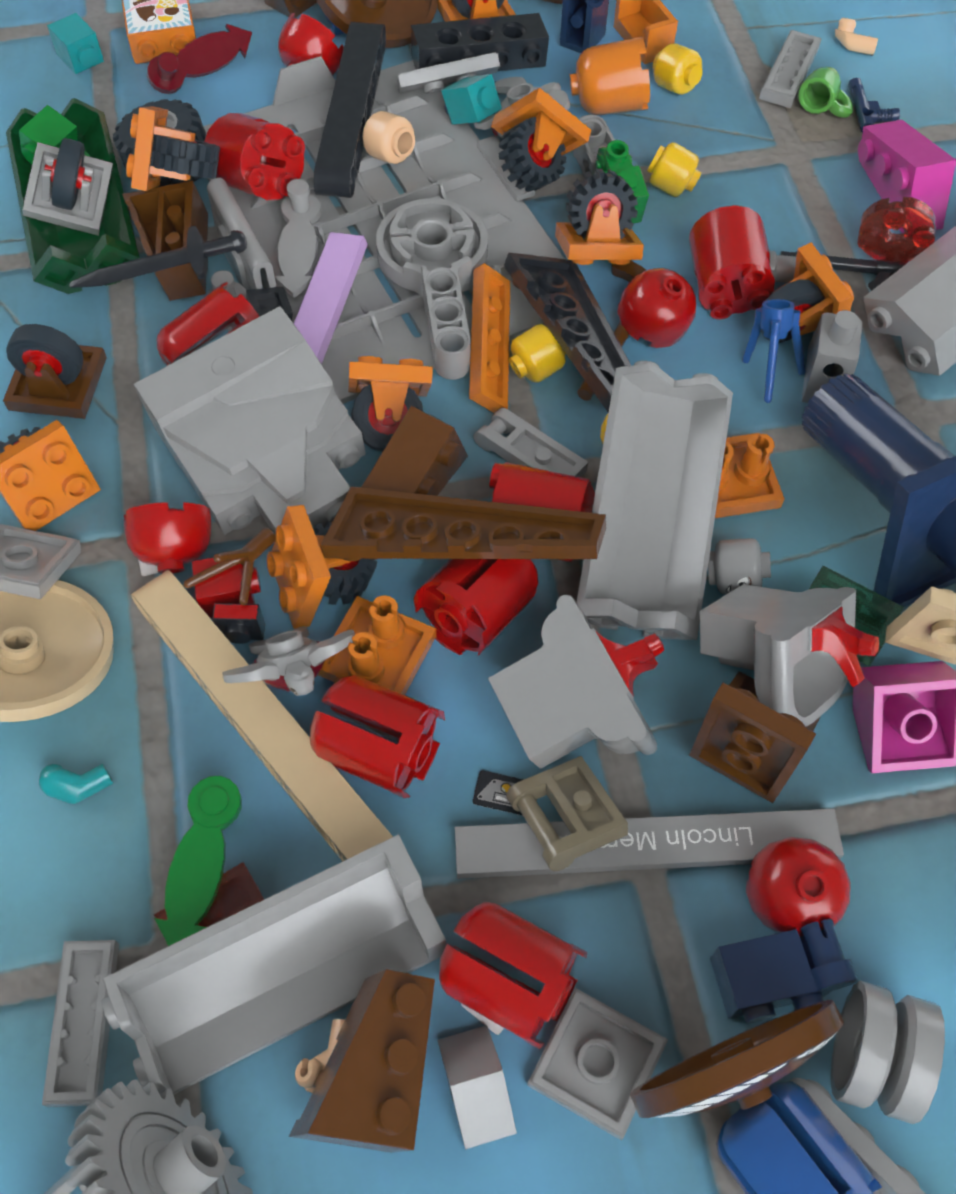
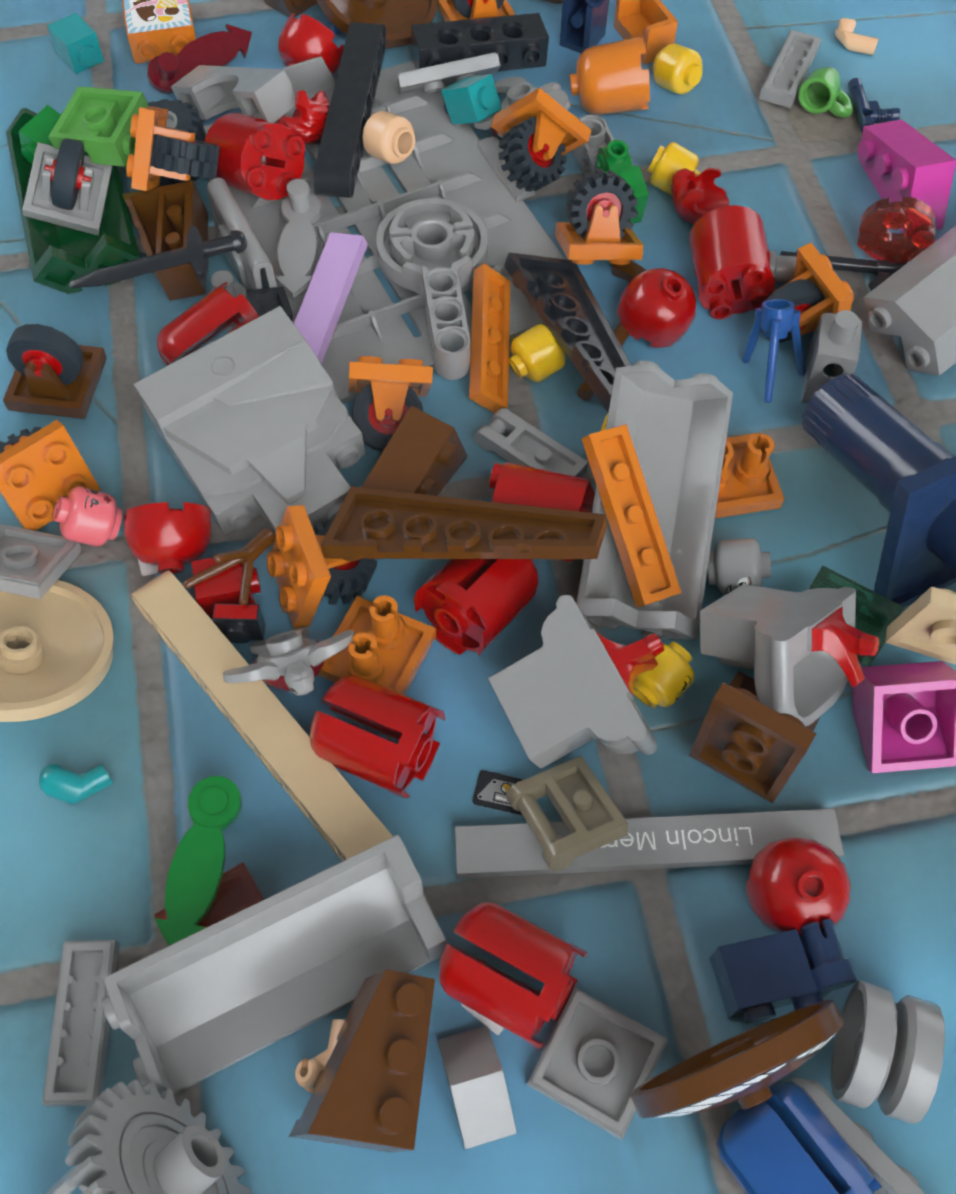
none -> bright green plate [48,86,149,167]
none -> coral head [53,486,122,547]
none -> light grey arch [171,65,295,123]
none -> red hair [276,90,329,144]
none -> orange plate [581,424,682,608]
none -> yellow head [633,641,695,709]
none -> red hair [671,168,730,224]

